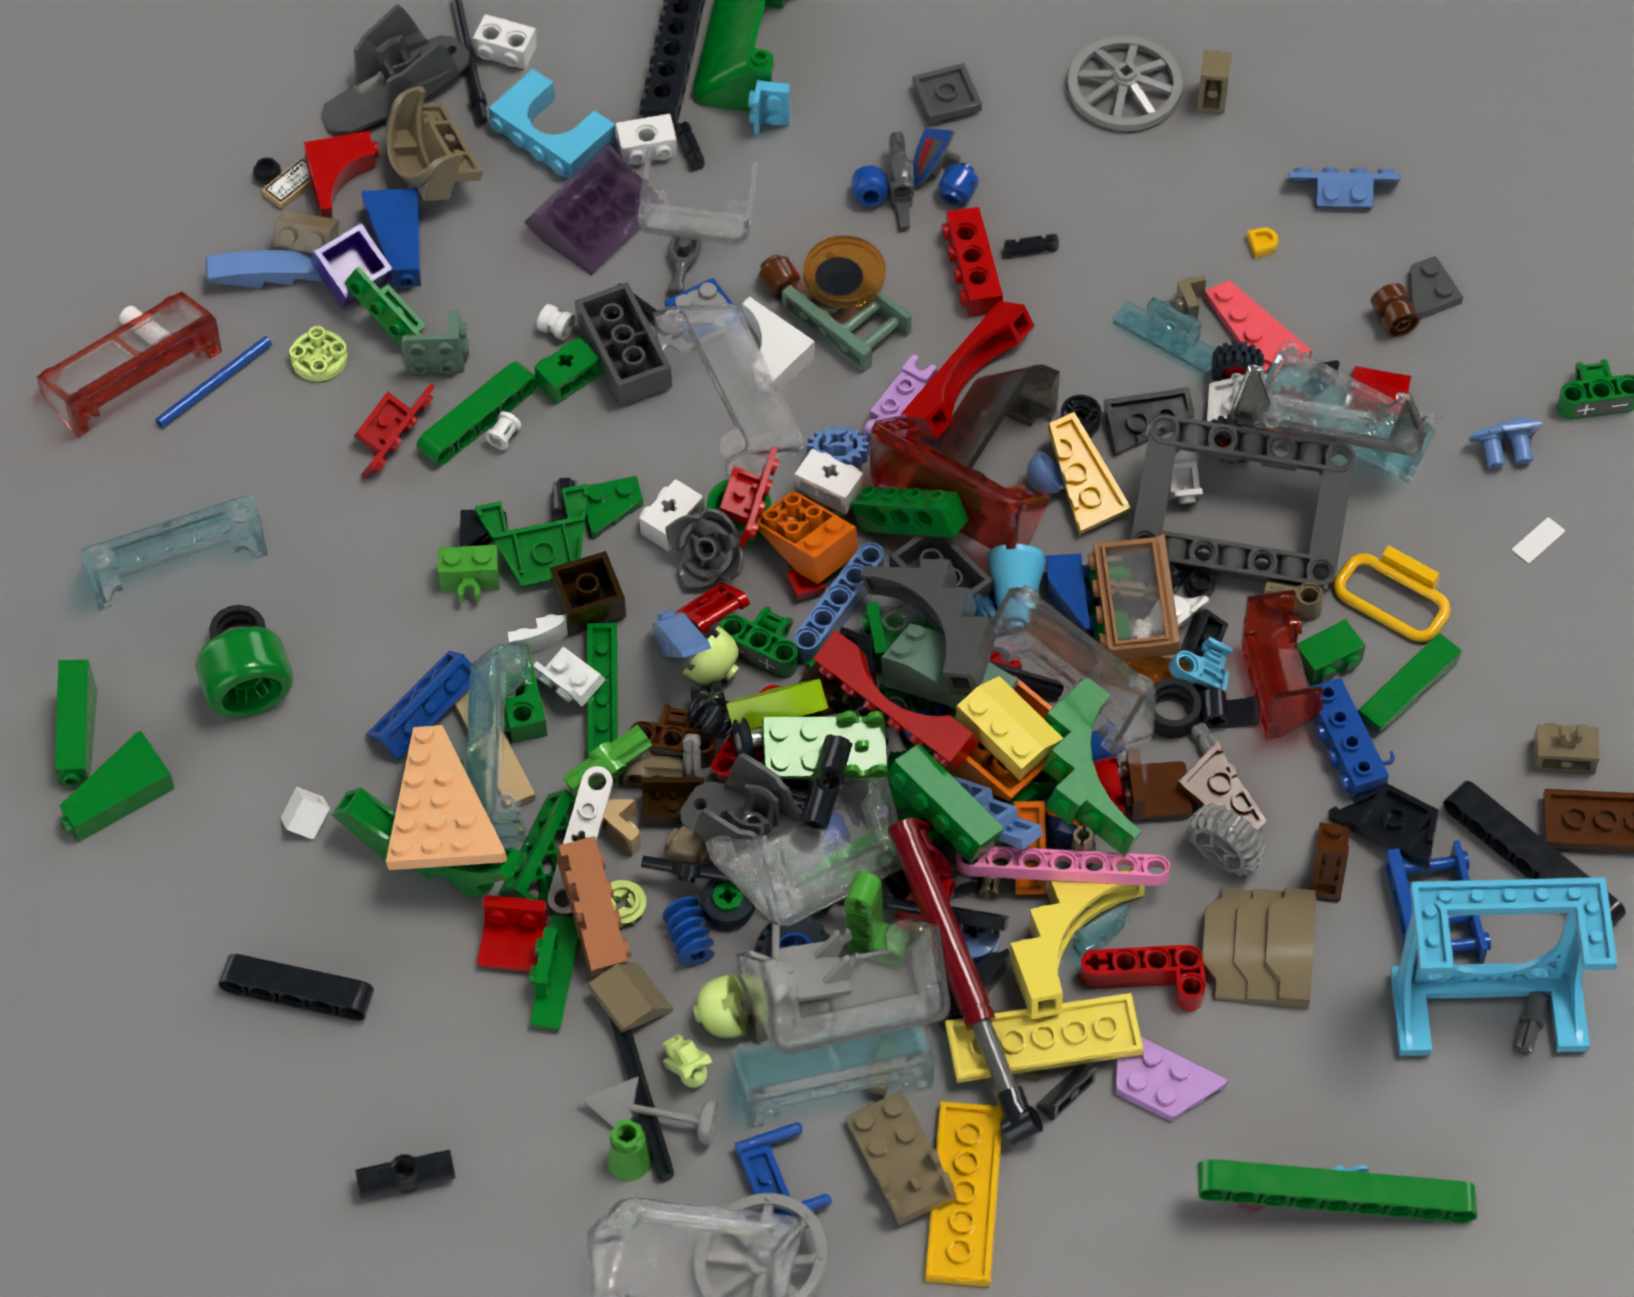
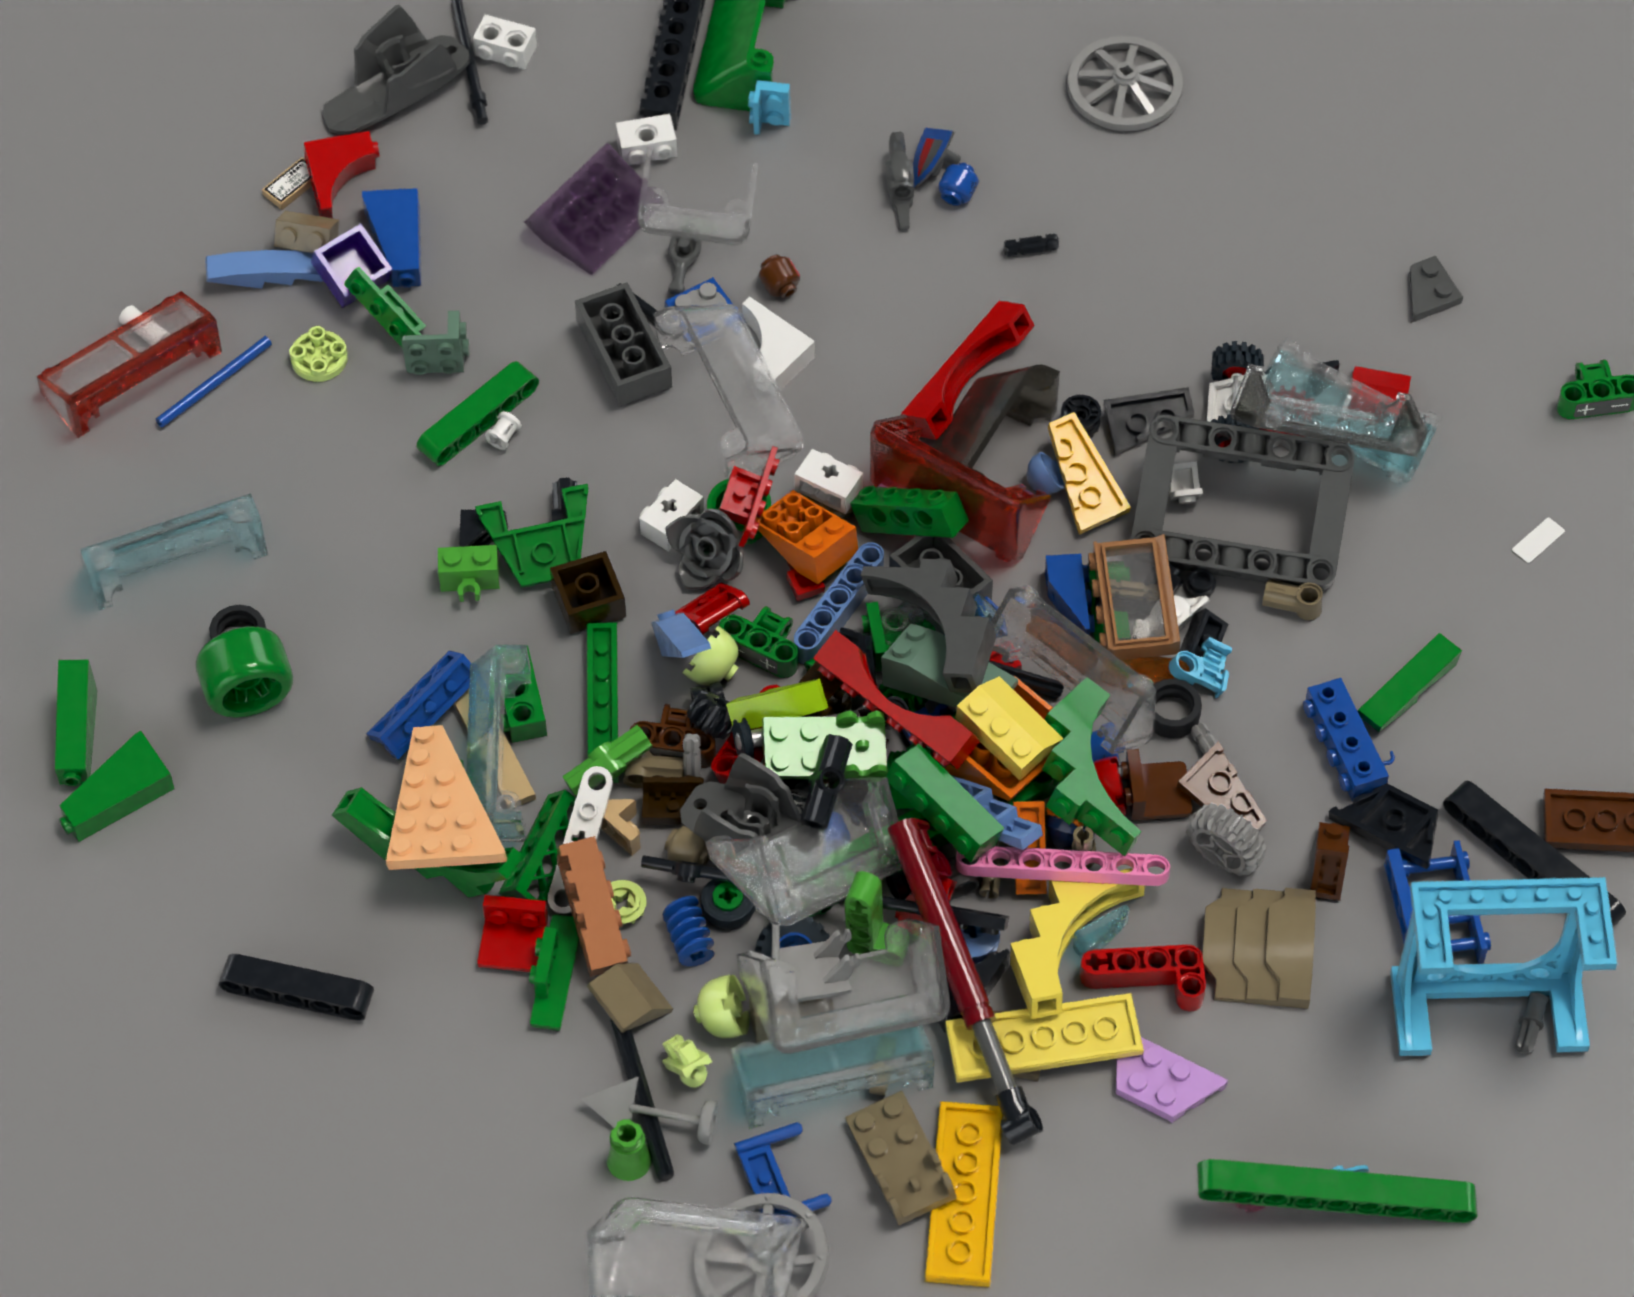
black plate [253,158,281,184] -> none
white panel [281,787,330,839] -> none
red bracket [354,383,435,478] -> none
black piece [355,1150,456,1198] -> none
dark tan piece [385,86,483,201] -> none
medium azure arch [488,69,616,182] -> none
white slope [508,614,568,654] -> none
white bracket [533,647,605,706] -> none
green brick [534,337,602,404] -> none
white wheel [537,304,575,341] -> none
green wing [586,476,643,539] -> none
black axle [675,121,705,170] -> none
sand green fence [782,252,912,372] -> none
clear orange piece [803,235,886,308] -> none
medium blue gear [806,425,869,468] -> none
blue head [851,165,888,207] -> none
lavender plate [863,355,937,442] -> none
dark grey plate [912,63,982,124] -> none
red brick [942,206,1003,317] -> none
medium azure cone [987,544,1046,630] -> none
black slope [1036,1063,1097,1120] -> none
clear light blue bracket [1113,297,1216,375] -> none
dark tan bracket [1175,275,1206,325] -> none
dark tan brick [1197,50,1231,113] -> none
black panel [1200,688,1260,728] -> none
coral wing [1204,280,1312,377] -> none
clear red windscreen [1241,590,1323,740] -> none
yellow tile [1246,228,1279,258] -> none
medium blue bracket [1287,167,1402,208] -> none
green brick [1293,619,1366,686] -> none
yellow bar [1334,545,1451,642] -> none
reddish brown wheel [1370,283,1420,337] -> none
medium blue connector [1468,417,1542,468] -> none
dark tan brick [1533,723,1599,774] -> none

